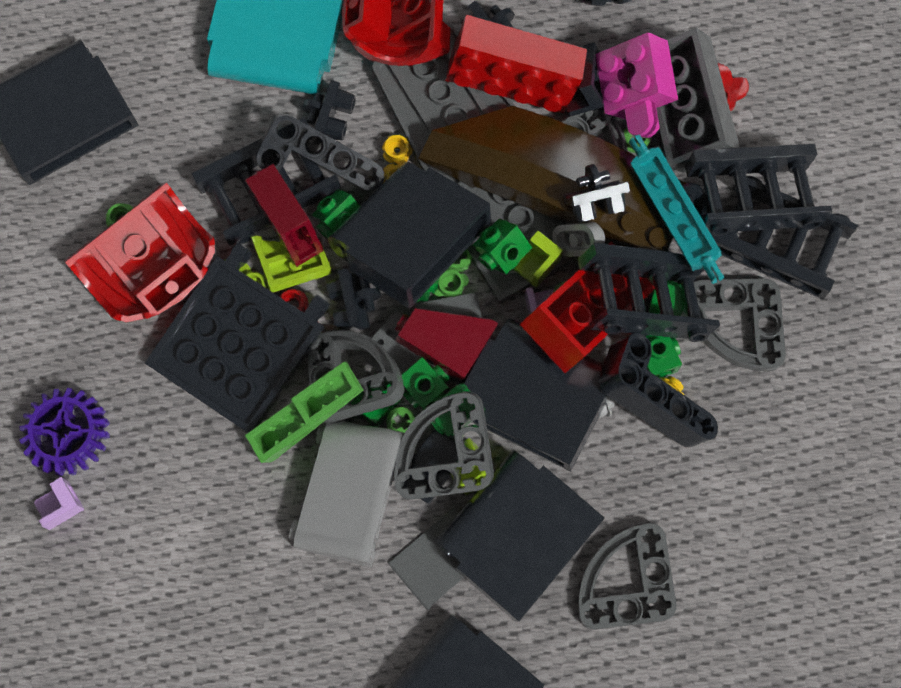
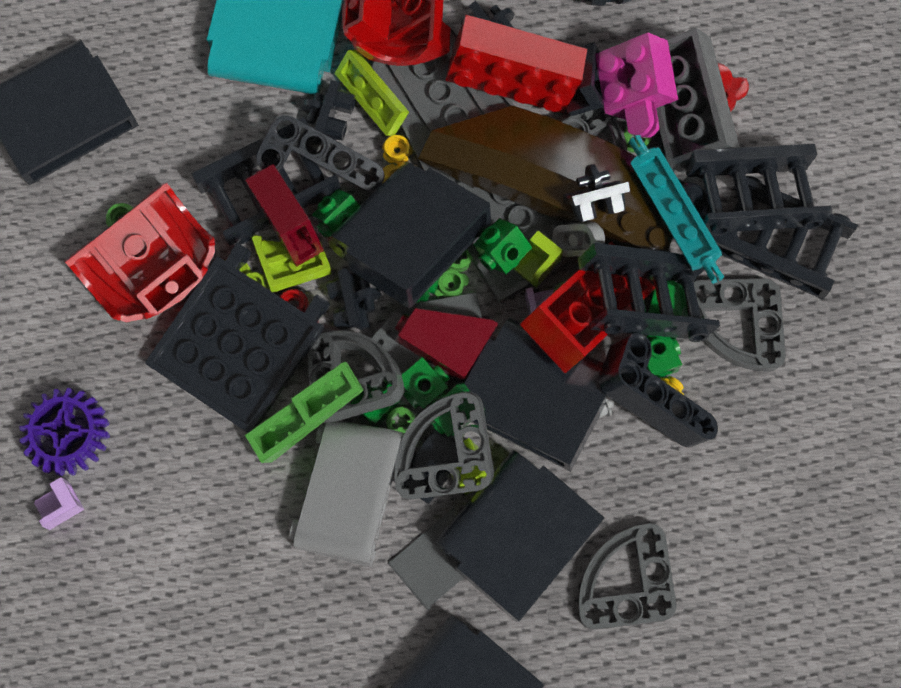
none -> lime plate [334,50,409,136]

